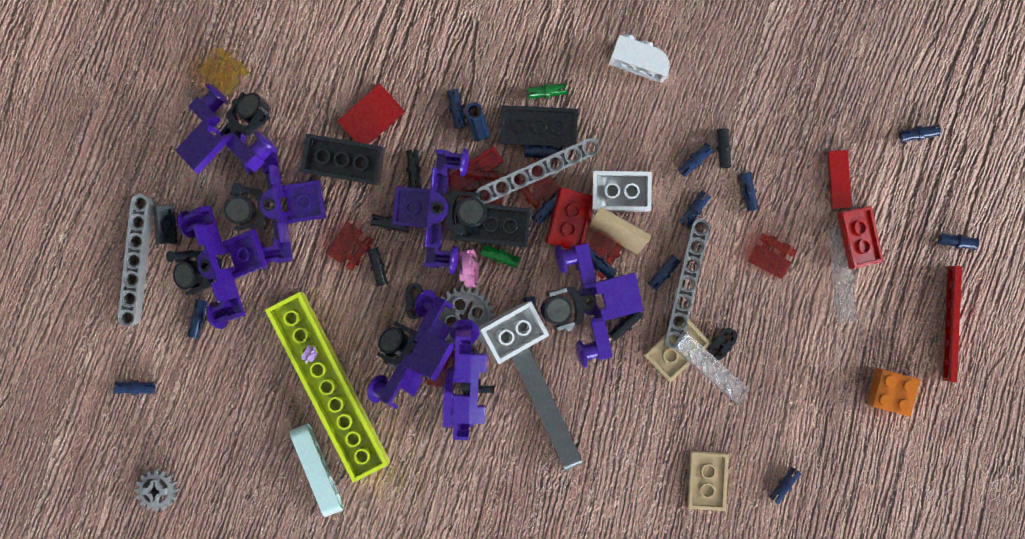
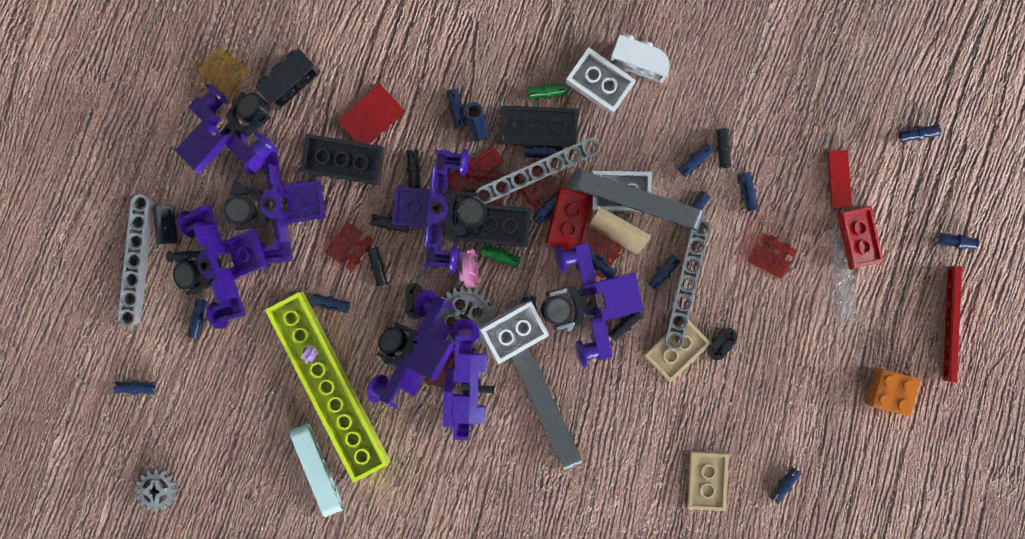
clear plate [672,332,750,405] -> none
none -> black brick [255,48,321,110]
none -> dark blue pin [310,293,351,314]
none -> white brick [565,47,636,113]
none -> dark grey beam [570,169,704,230]

